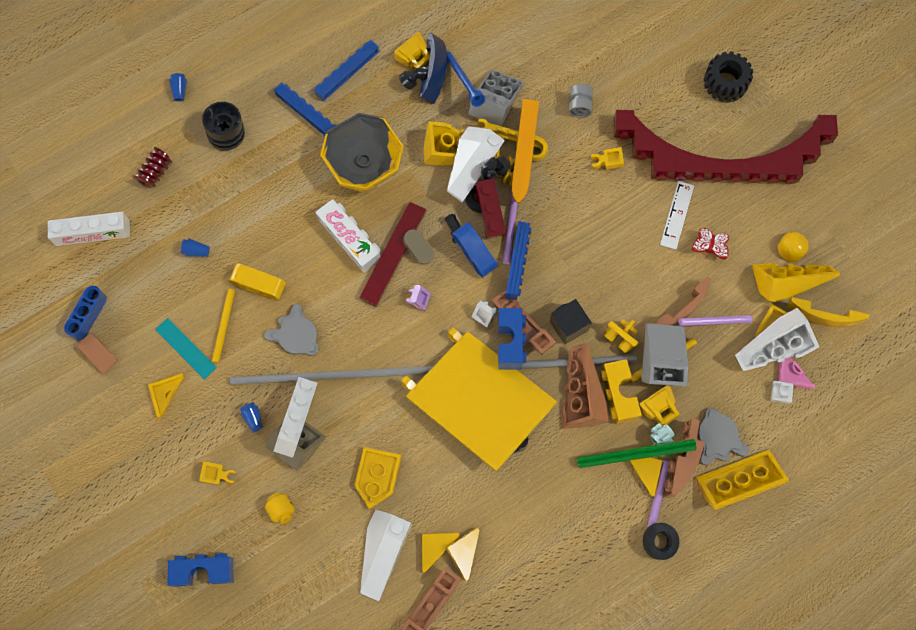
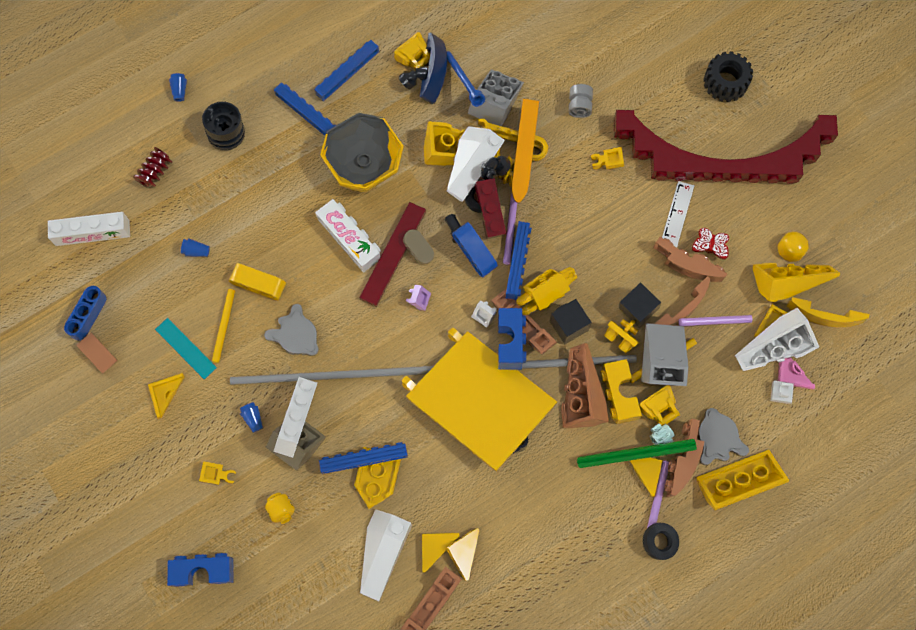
none -> blue piece [319,442,408,474]
none -> yellow hinge [516,267,578,315]
none -> black head [619,282,661,328]
none -> nougat slope [653,237,727,282]

